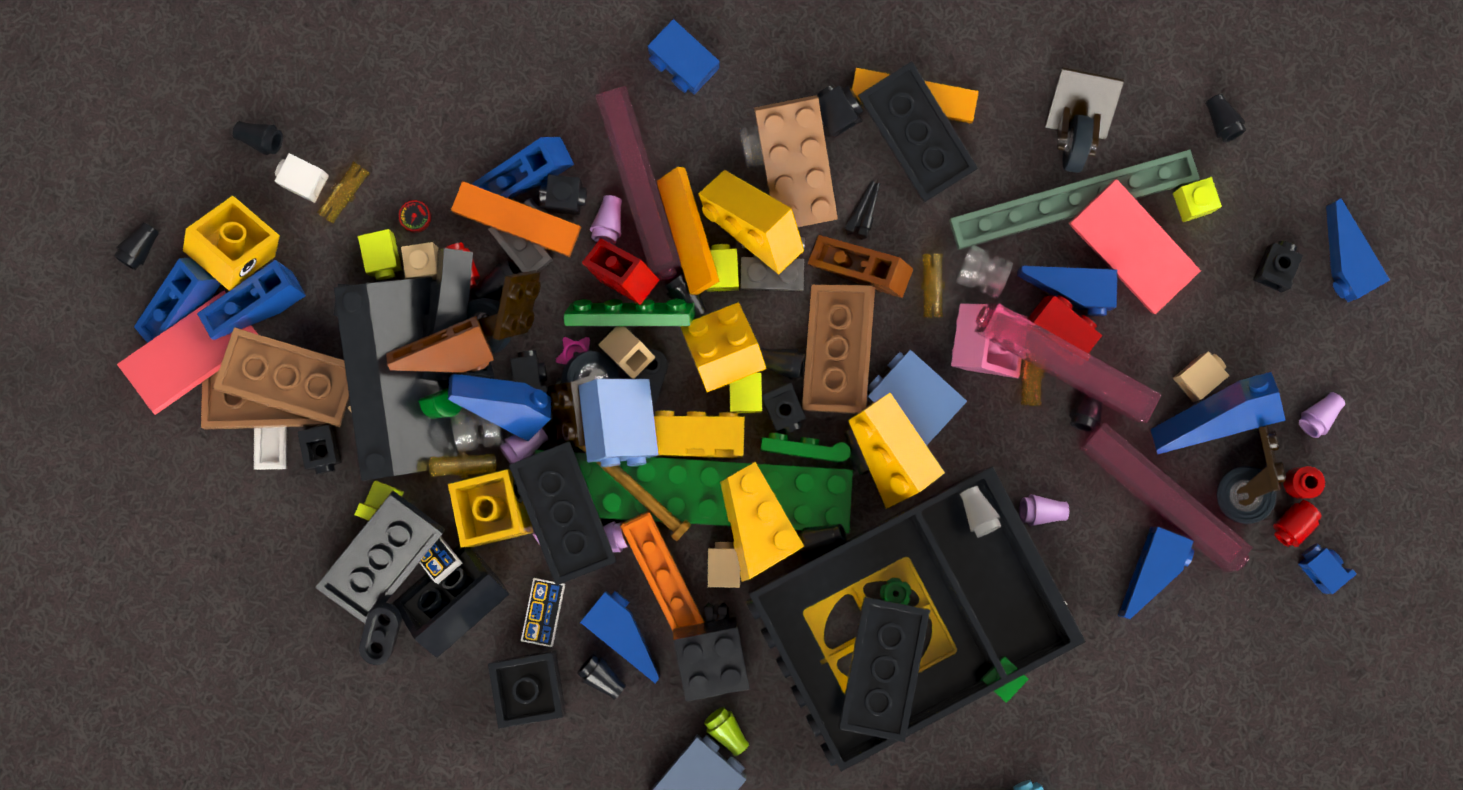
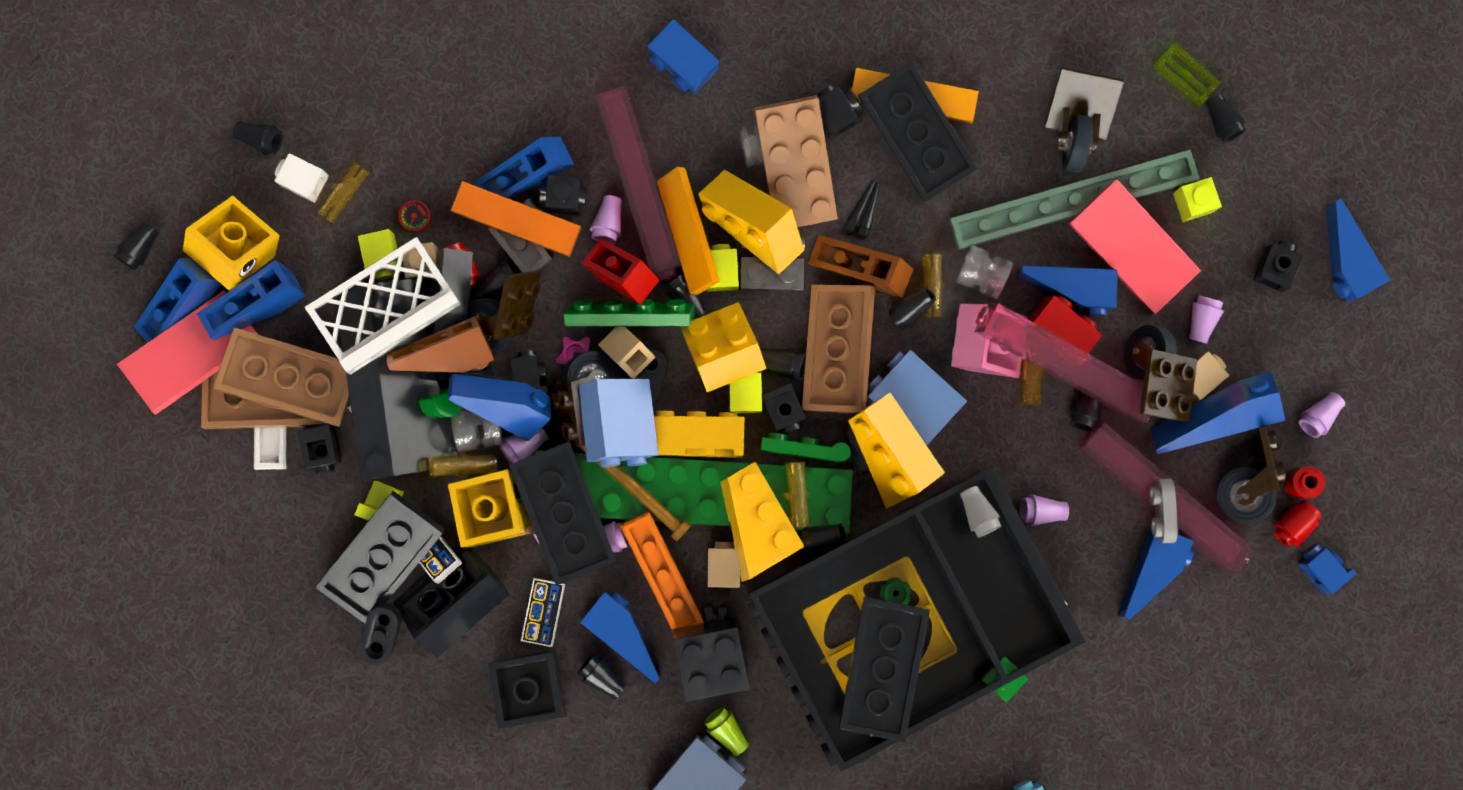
none -> white fence [305,237,461,375]
none -> clear yellow pin [784,462,811,528]
none -> black cone [889,286,937,330]
none -> dark brown plate [1124,325,1197,422]
none -> light grey plate [1150,478,1178,544]
none -> clear neon green tile [1153,42,1221,107]
none -> lavender cone [1188,295,1224,344]

